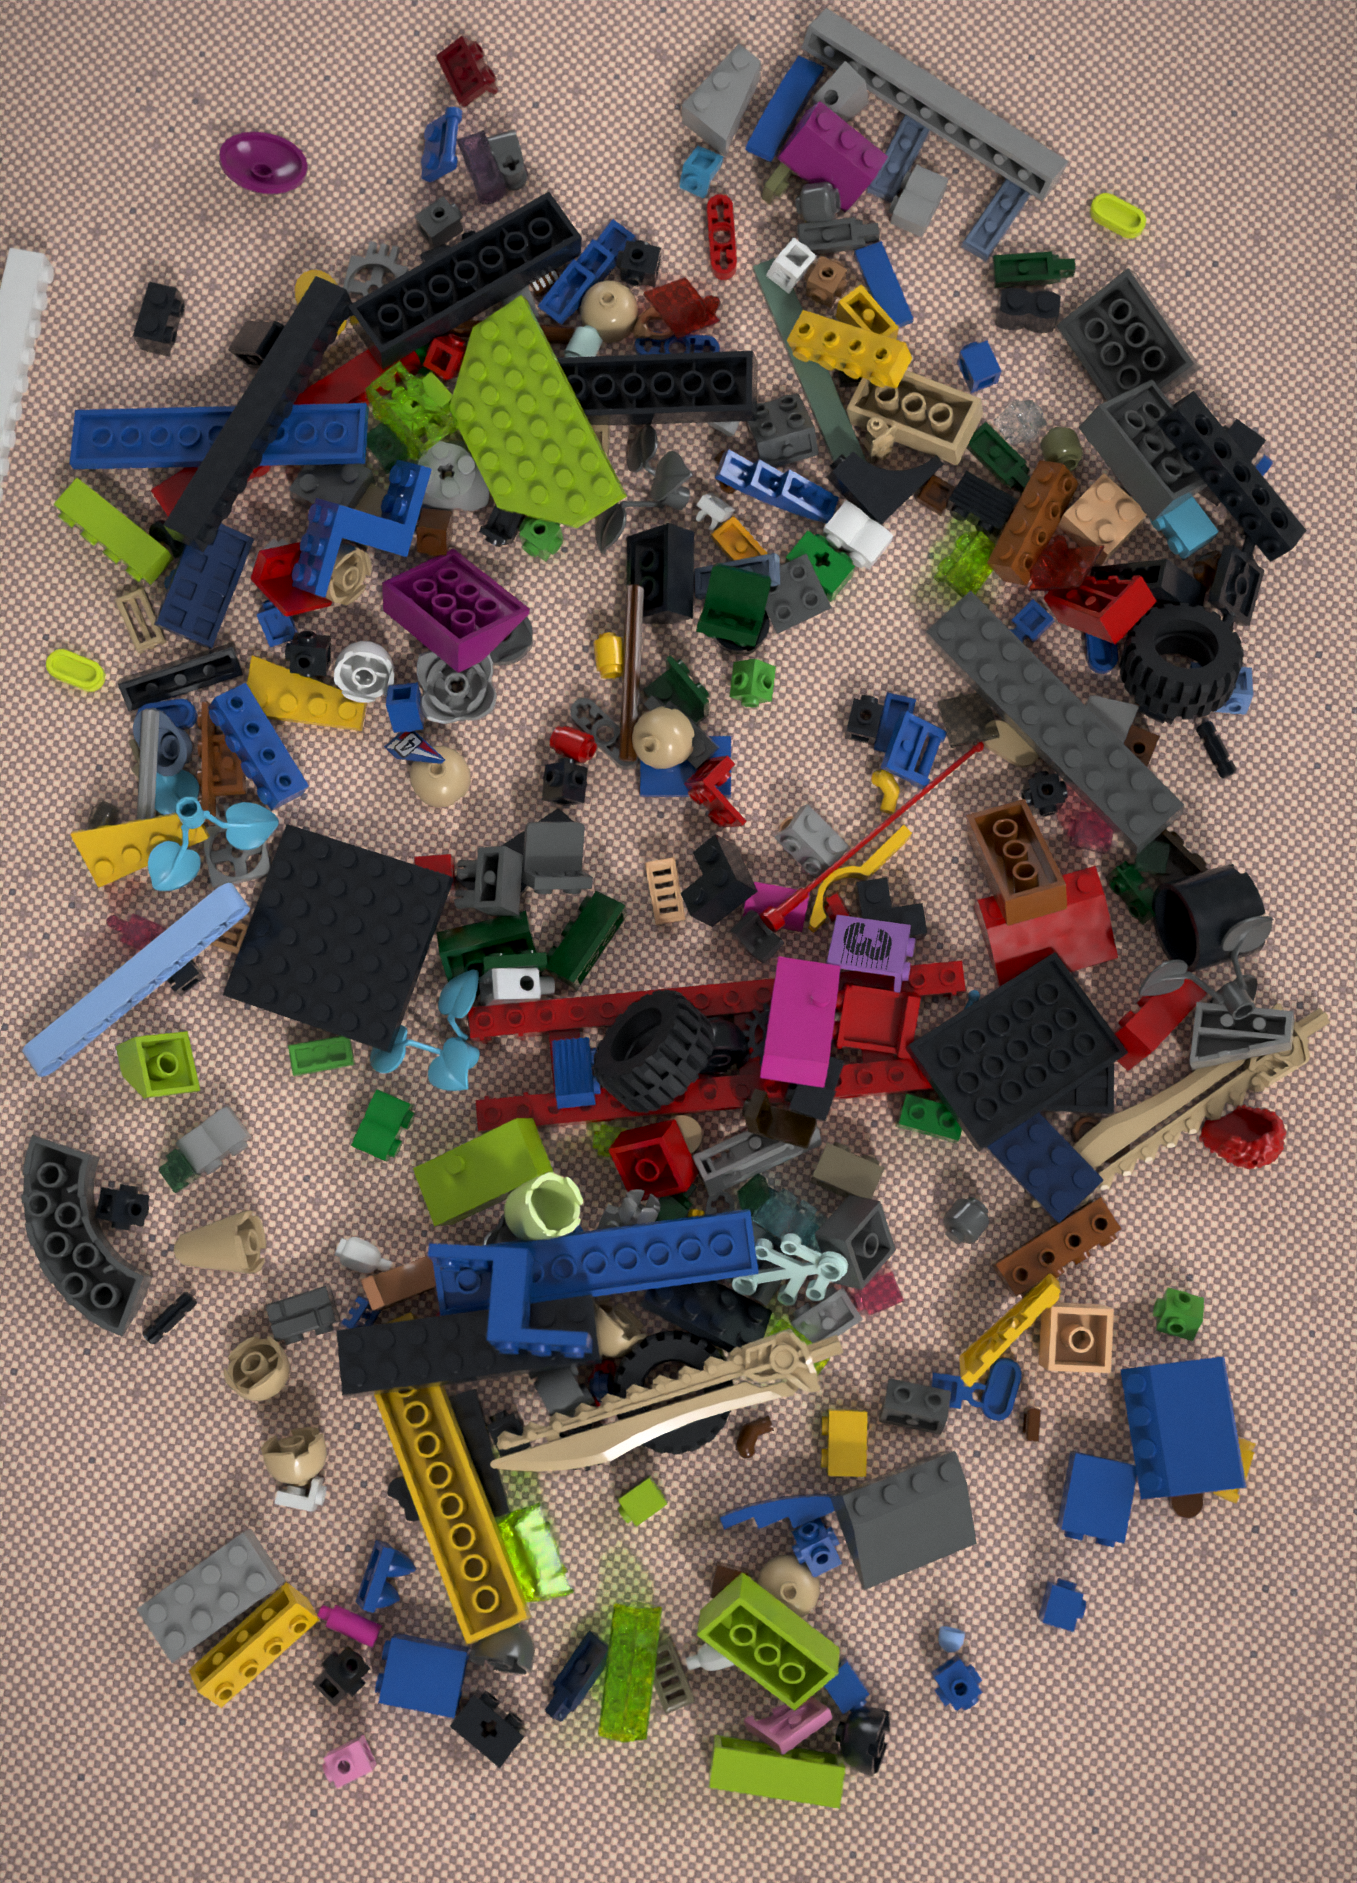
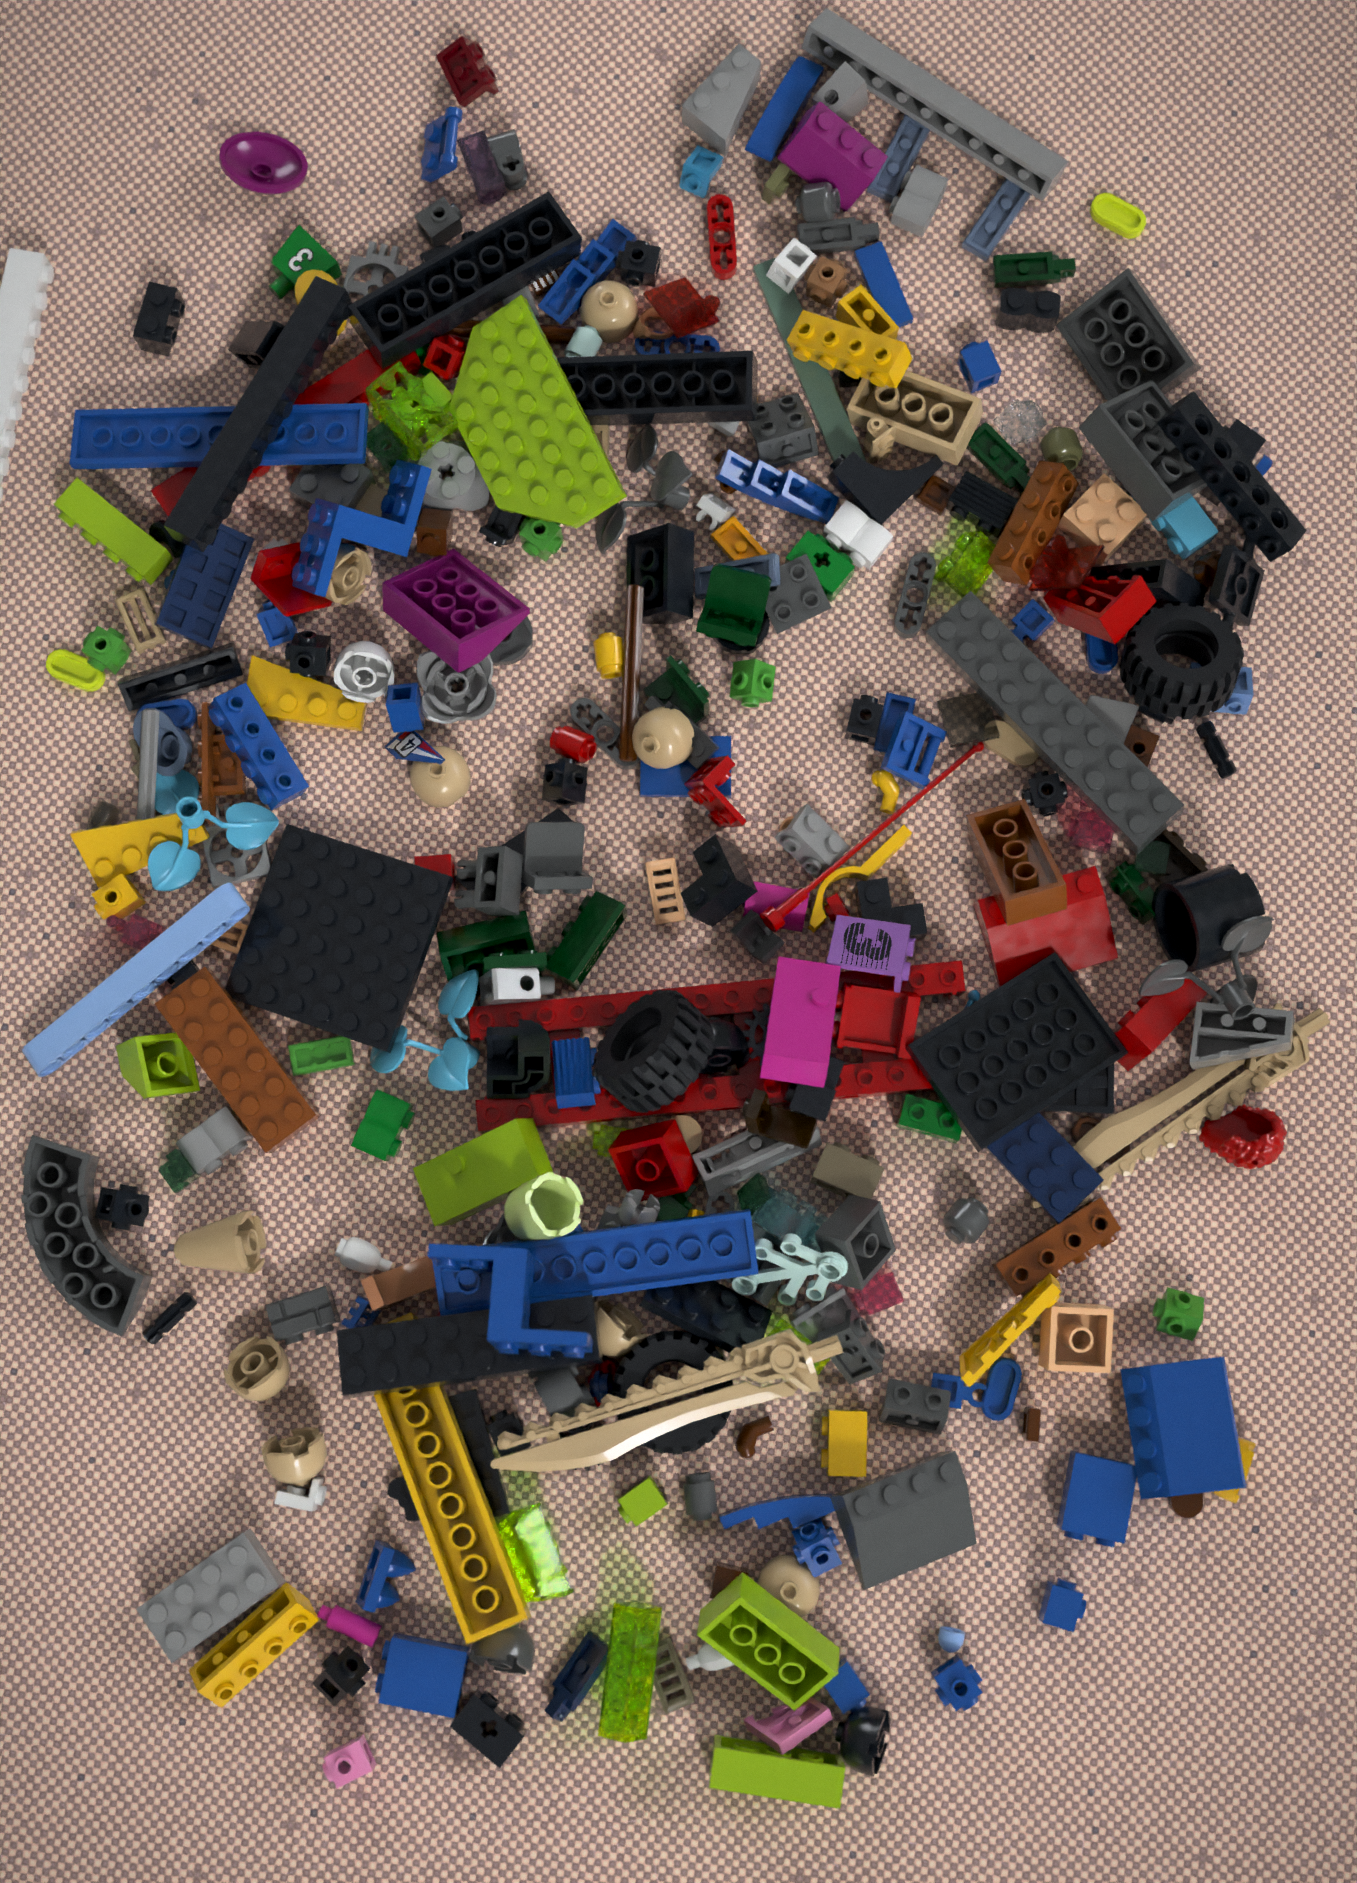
none -> bright green brick [81,626,132,675]
none -> yellow brick [91,873,146,923]
none -> dark orange brick [155,967,321,1153]
none -> green torso [268,225,342,300]
none -> black brick [486,1019,550,1099]
none -> dark grey brick [683,1472,718,1521]
none -> dark grey bracket [817,1308,885,1385]
none -> dark grey beam [894,552,936,639]

